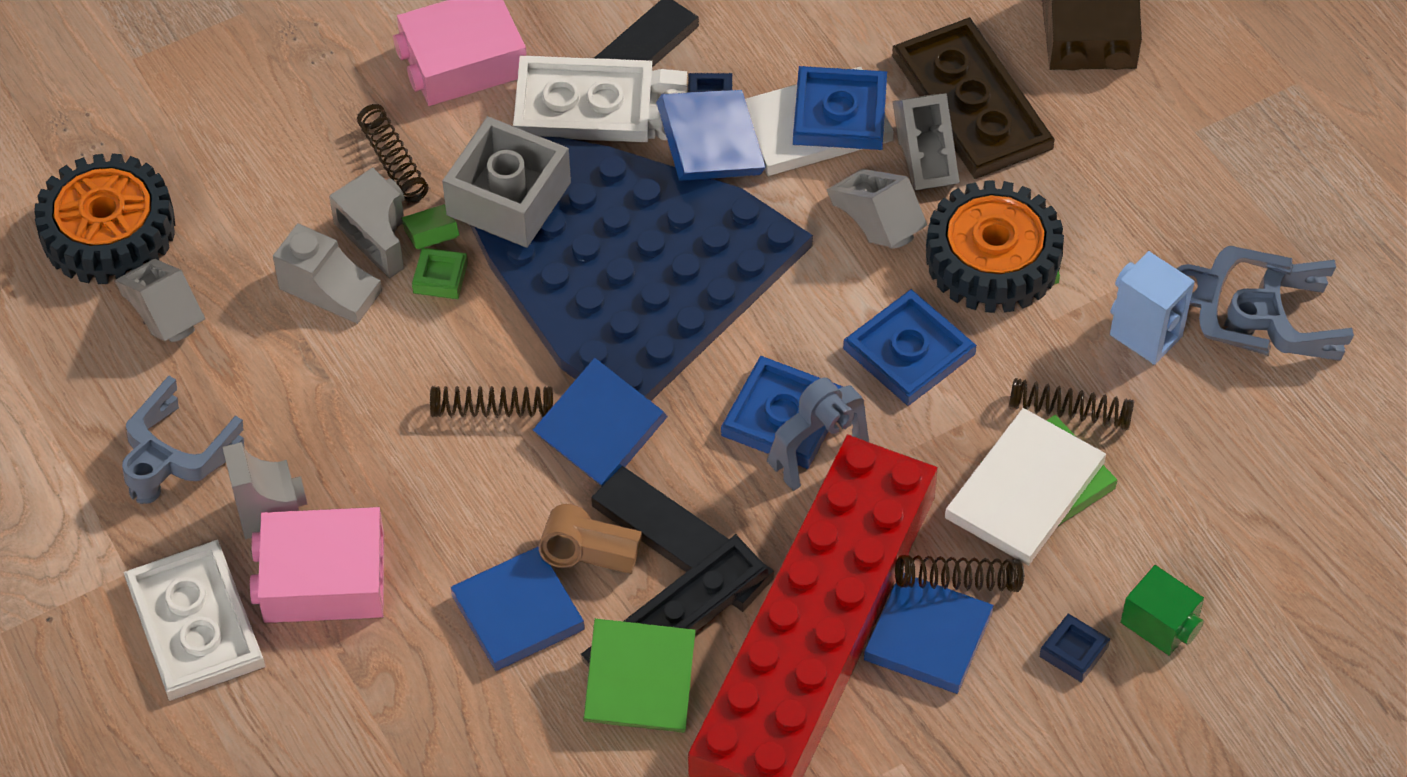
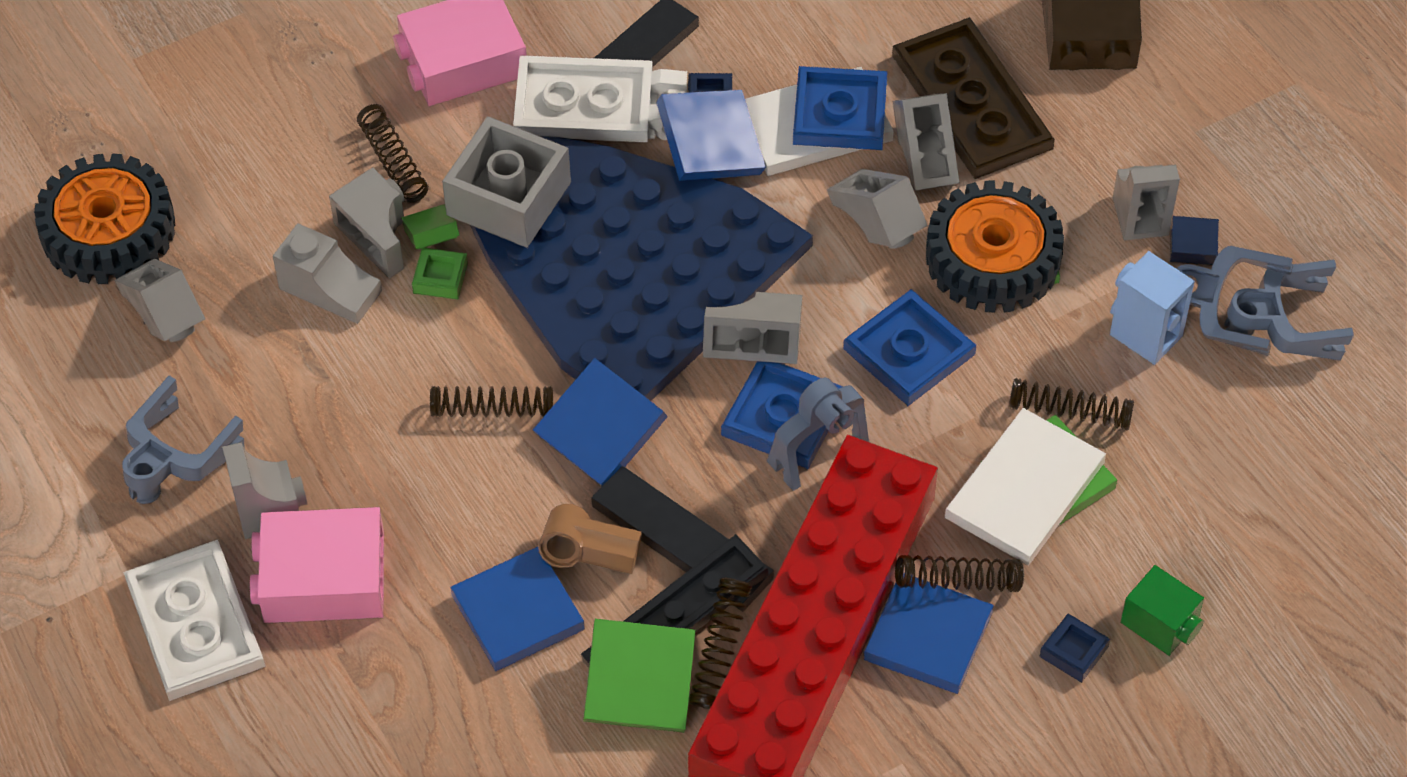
none -> dark brown piece [689,578,752,709]
none -> light grey arch [703,292,803,364]
none -> light grey arch [1113,165,1180,241]
none -> dark blue tile [1170,216,1219,265]

